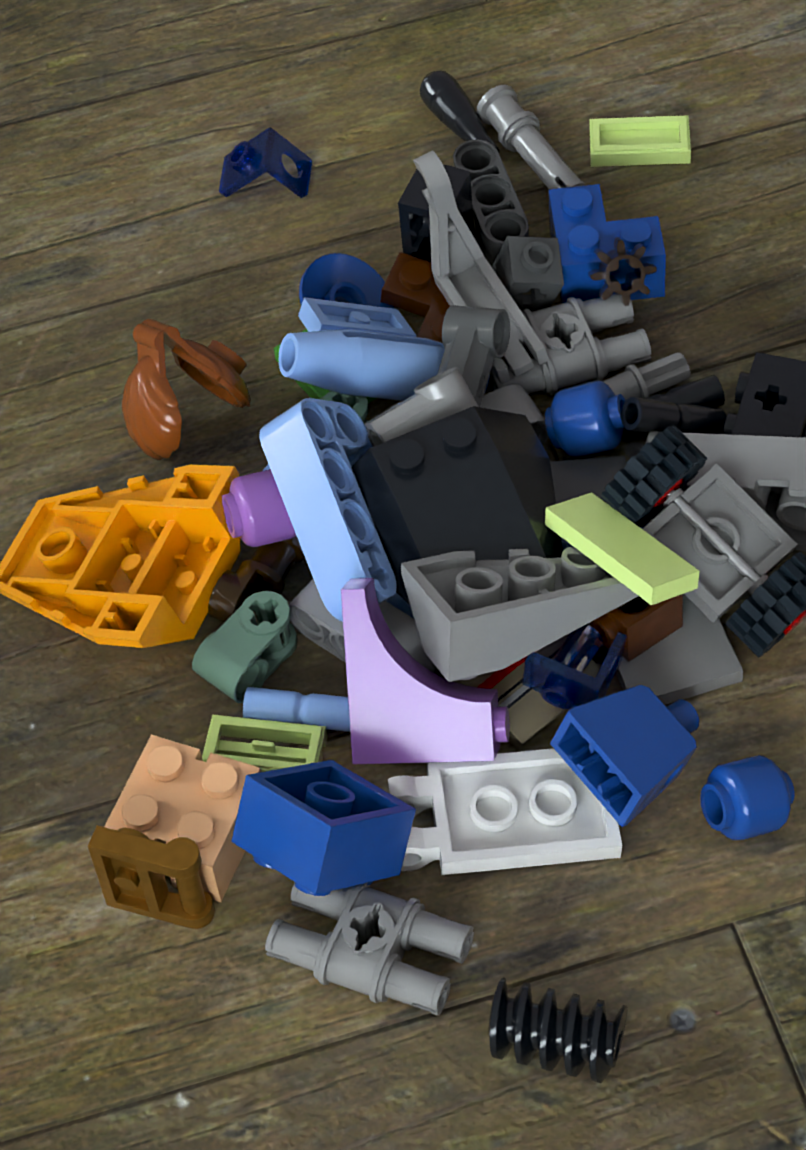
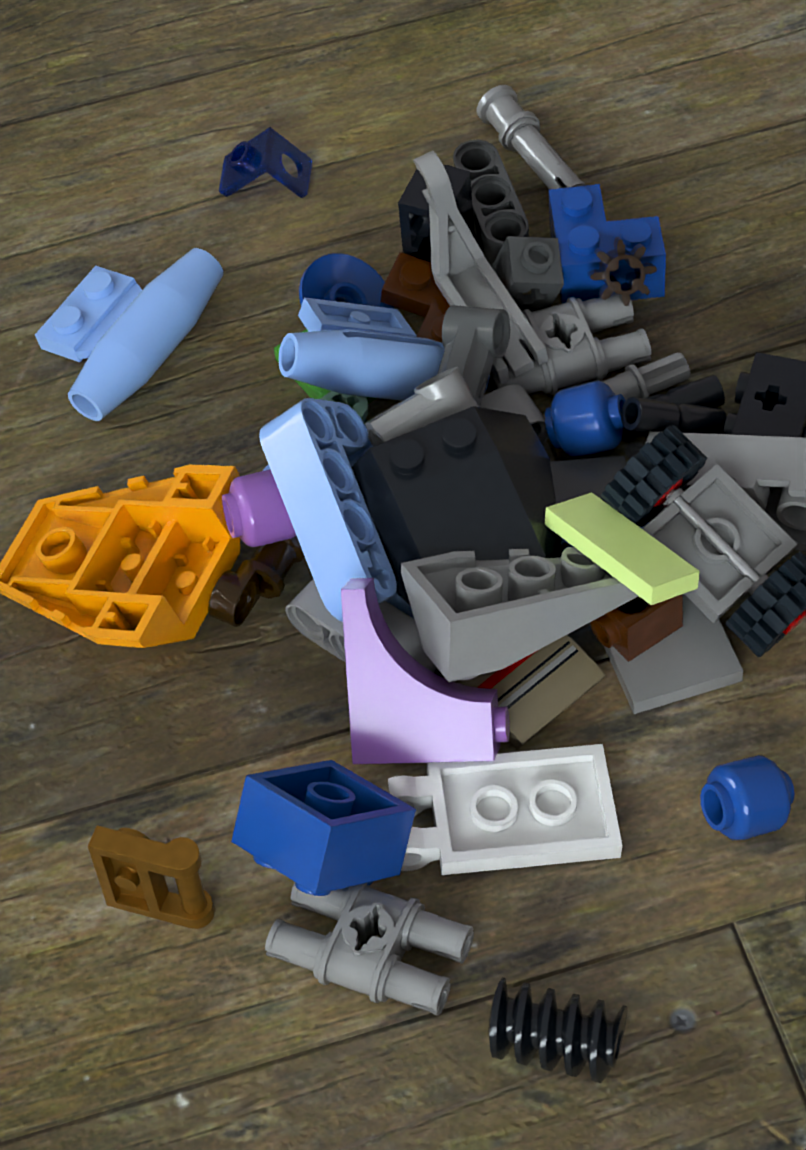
light nougat piece [104,734,261,902] -> none
dark orange animal [122,319,251,460] -> none
sand green piece [192,591,298,703] -> none
yellowish green tile [202,714,328,772] -> none
light blue piece [243,687,350,732] -> none
black piece [420,71,500,153] -> none
clear blue bracket [523,632,627,709] -> none
clear blue piece [540,624,604,693] -> none
blue torso [550,685,699,827] -> none
yellowish green tile [589,115,691,167] -> none
none -> light blue plate [35,248,223,421]

